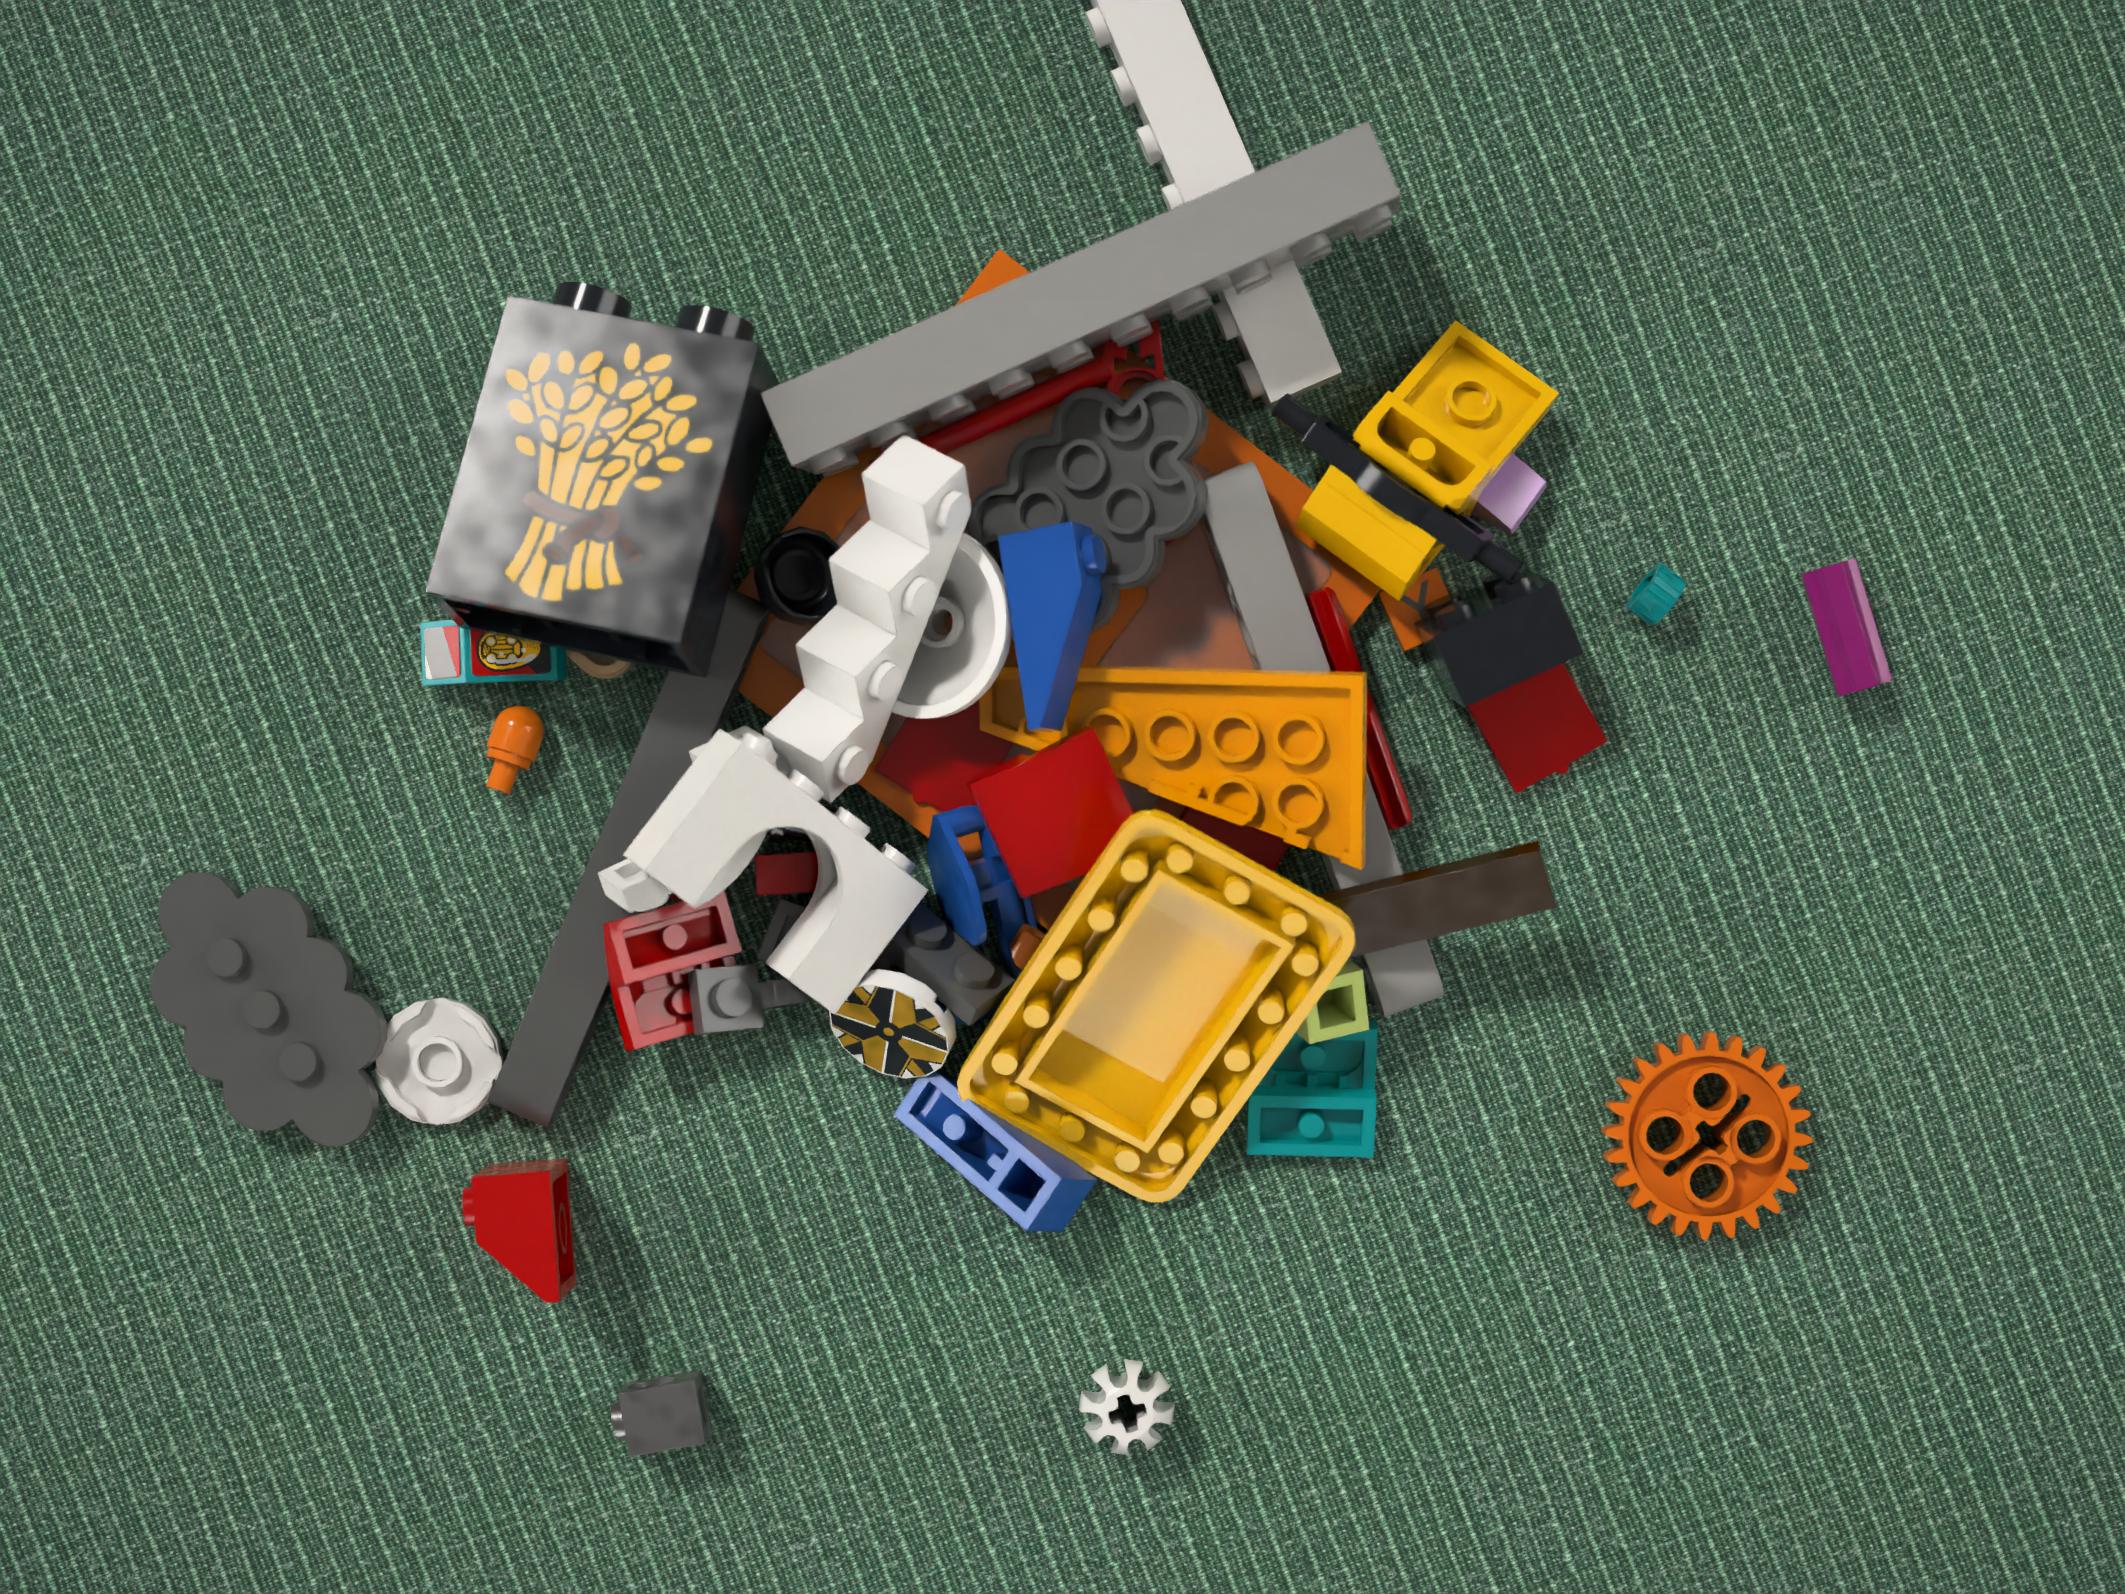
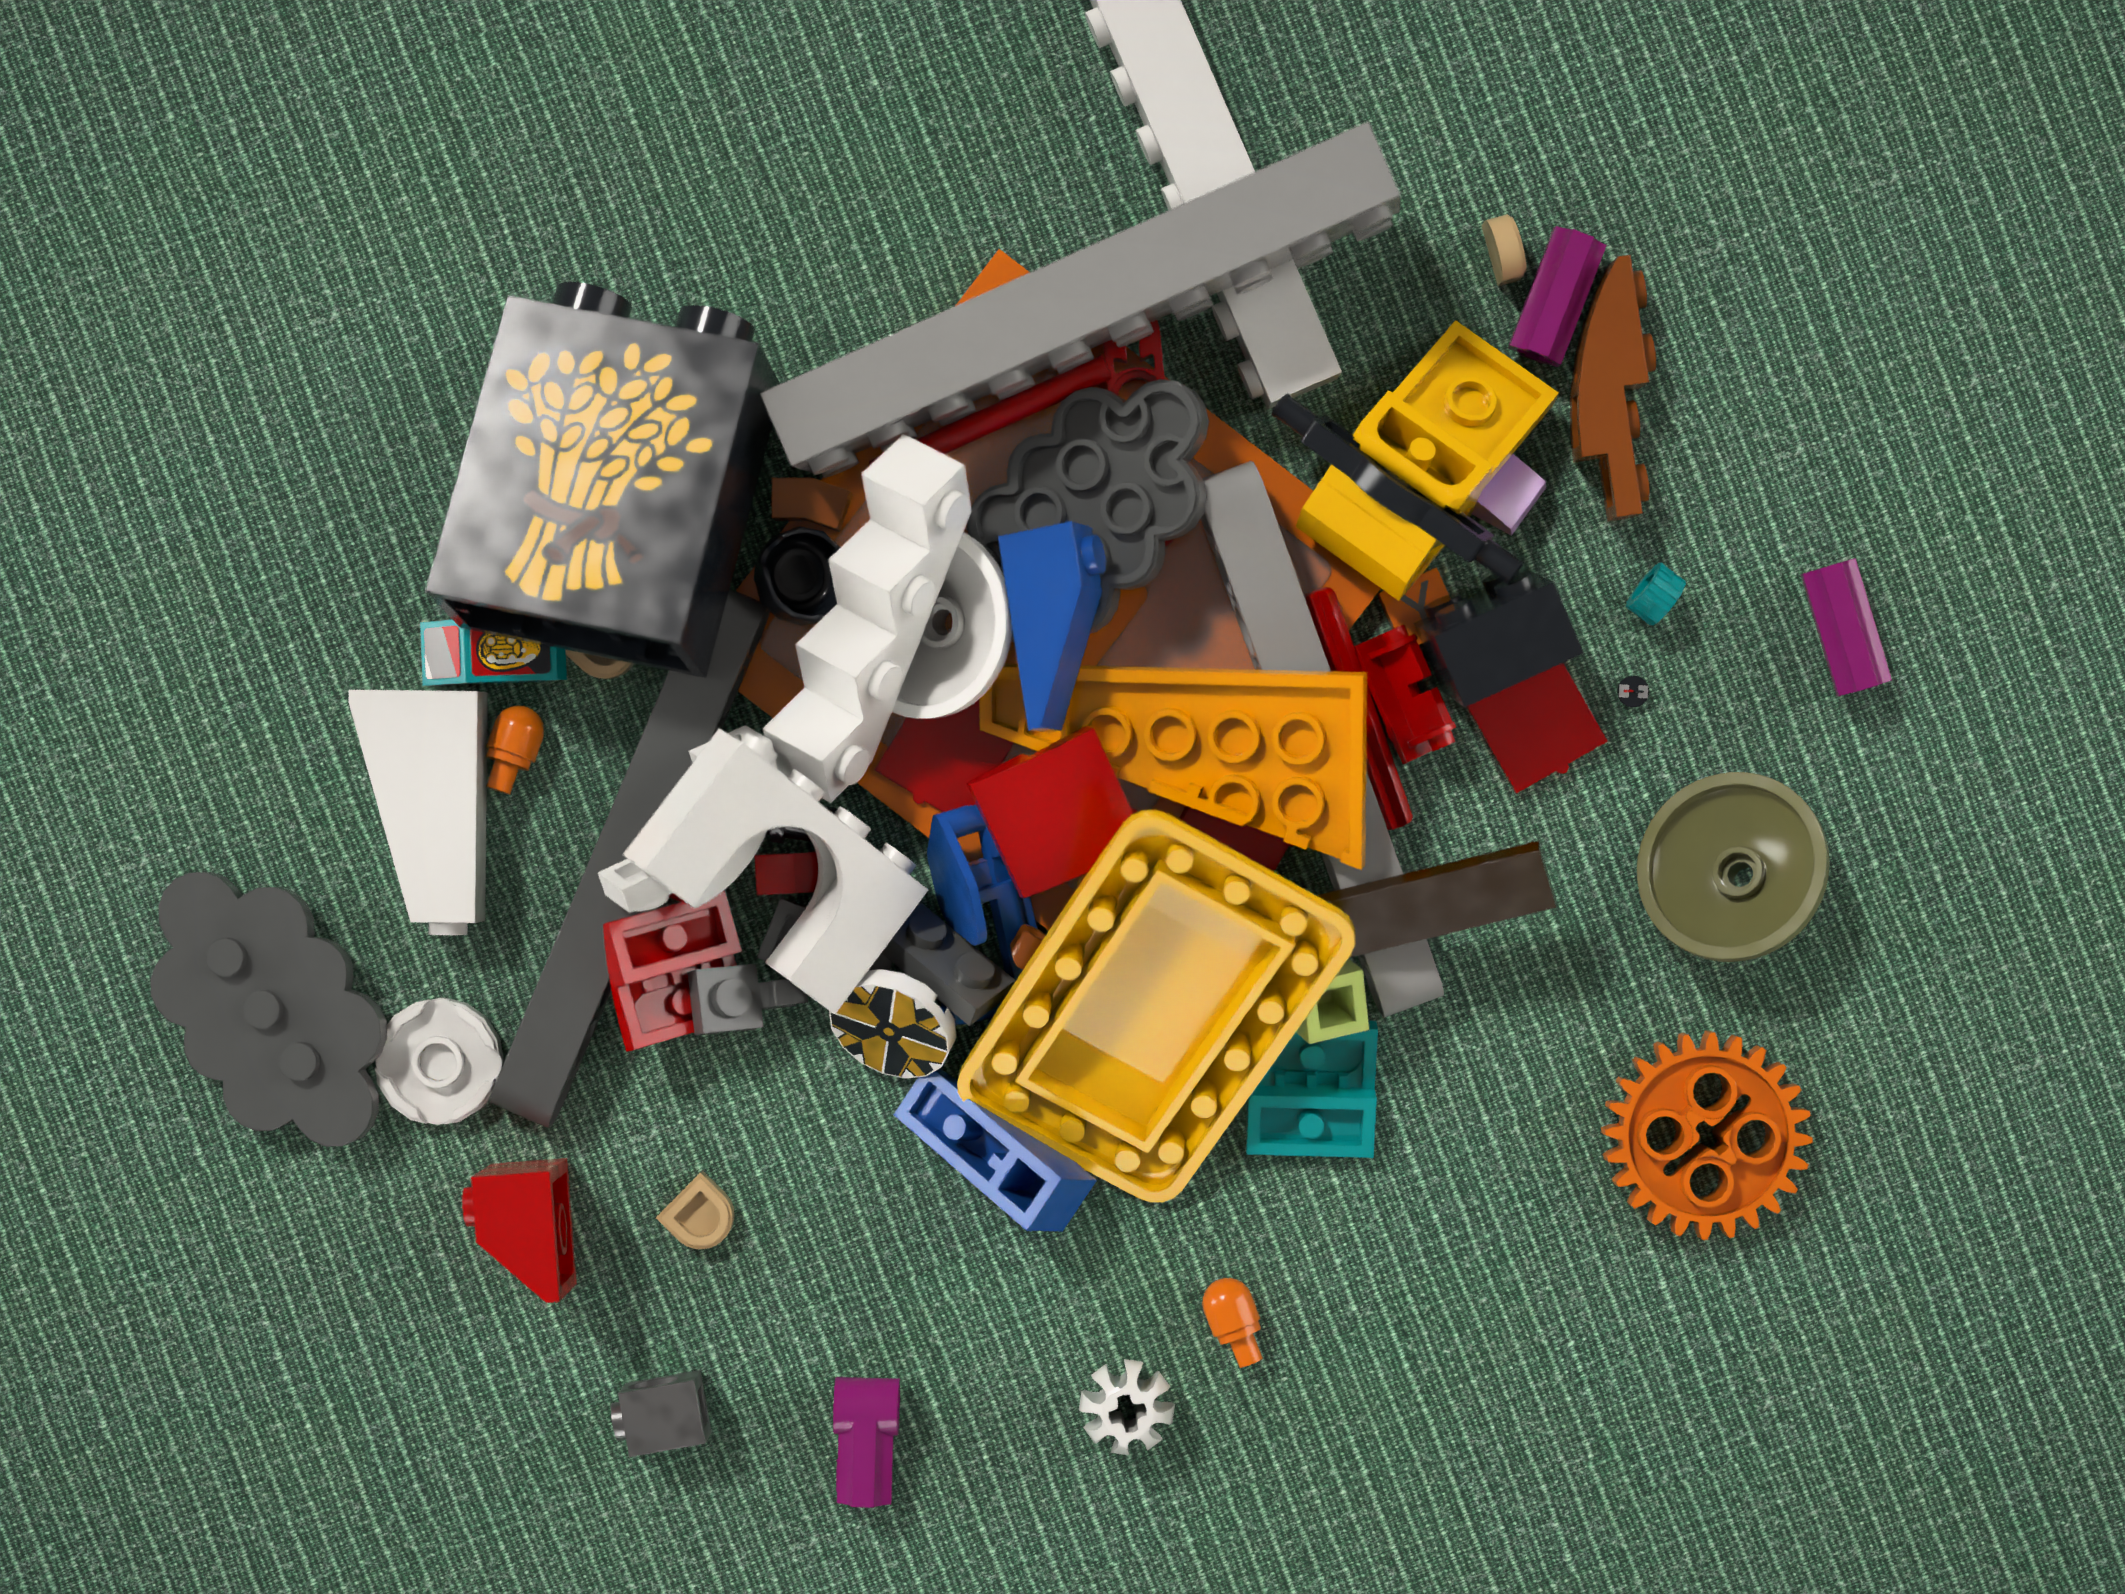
none -> white slope [348,690,488,935]
none -> tan tile [656,1170,734,1249]
none -> dark orange piece [772,478,853,532]
none -> magenta piece [833,1377,900,1508]
none -> orange cylinder [1202,1278,1263,1368]
none -> red hinge [1354,624,1457,765]
none -> tan tile [1481,214,1526,286]
none -> magenta axle [1508,226,1607,367]
none -> dark orange slope [1570,255,1656,522]
none -> black piece [1617,676,1649,707]
none -> olive dish [1637,772,1830,962]

